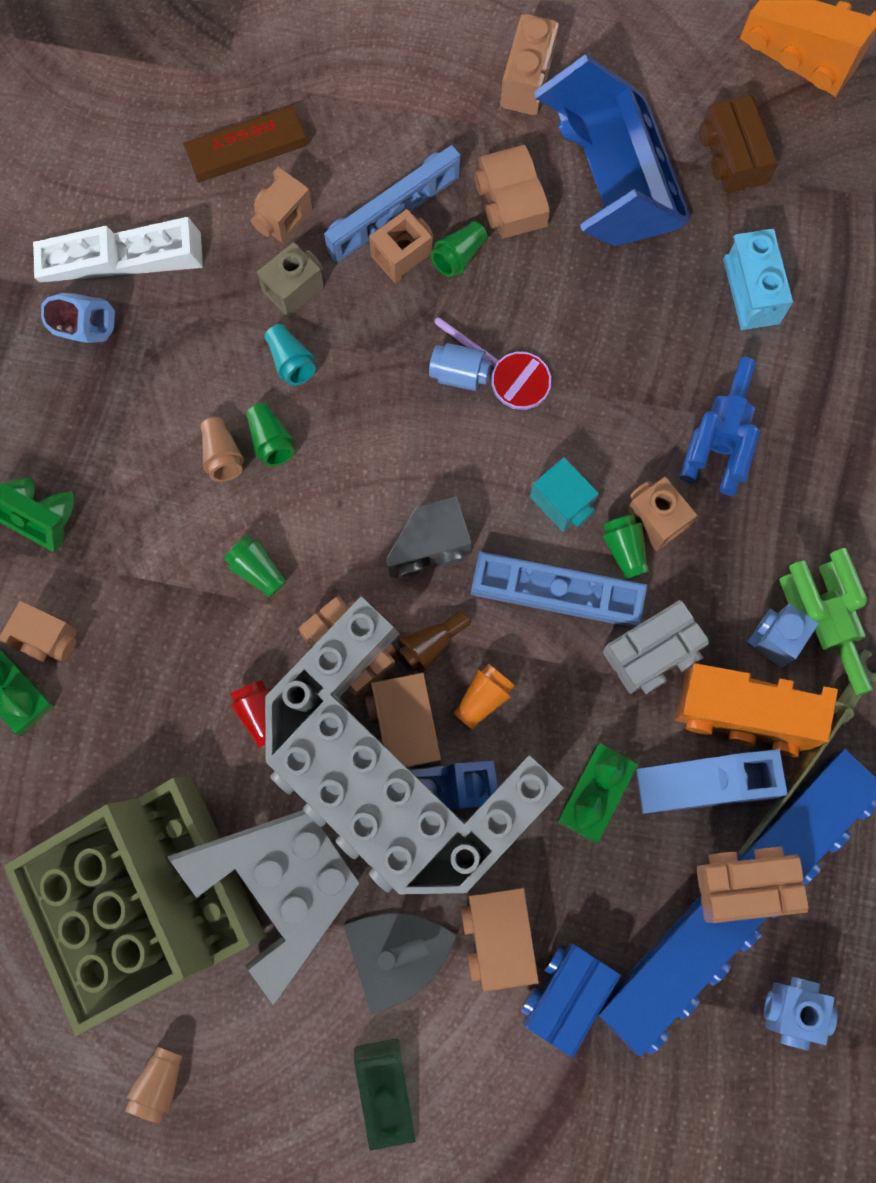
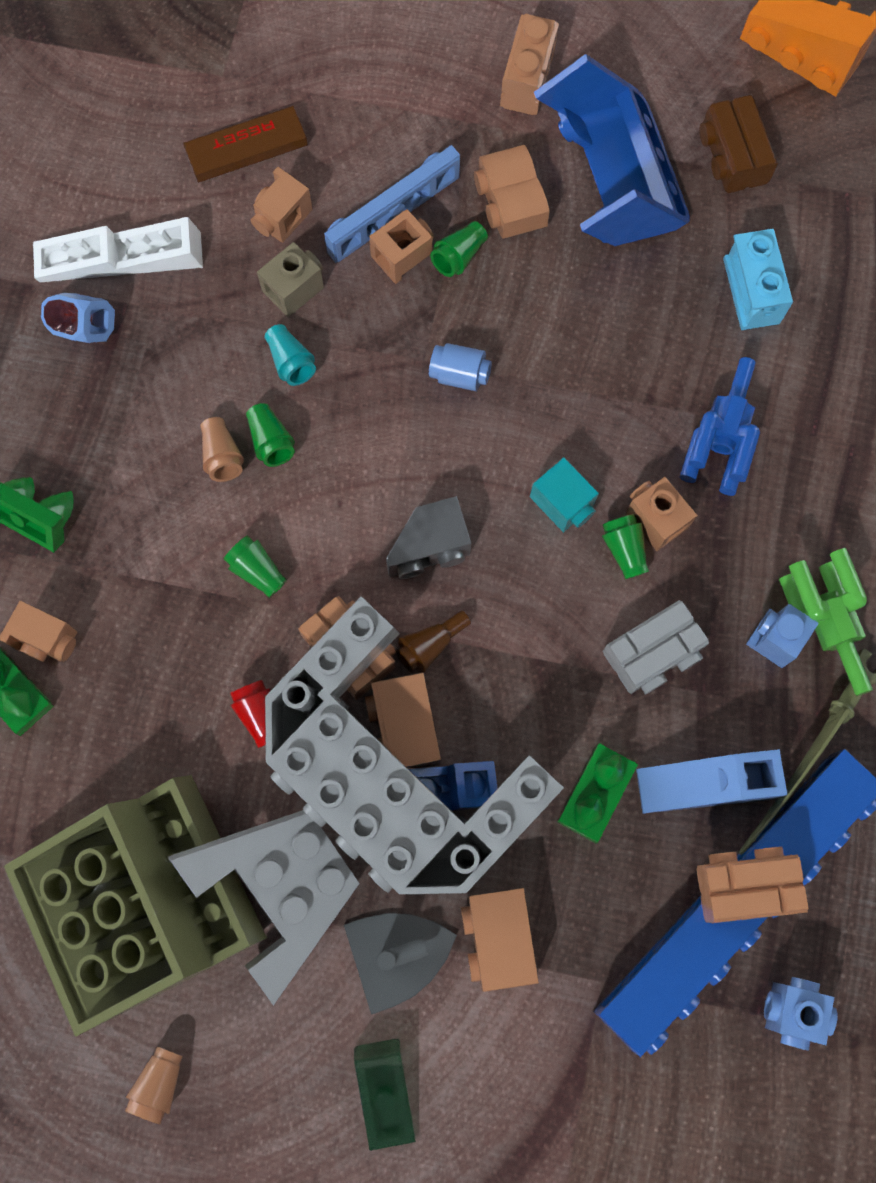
piece [435,318,551,410] -> none
orange cone [453,664,515,730] -> none
medium blue plate [471,551,647,628] -> none
blue brick [520,943,621,1058] -> none
orange wedge [675,663,838,757] -> none

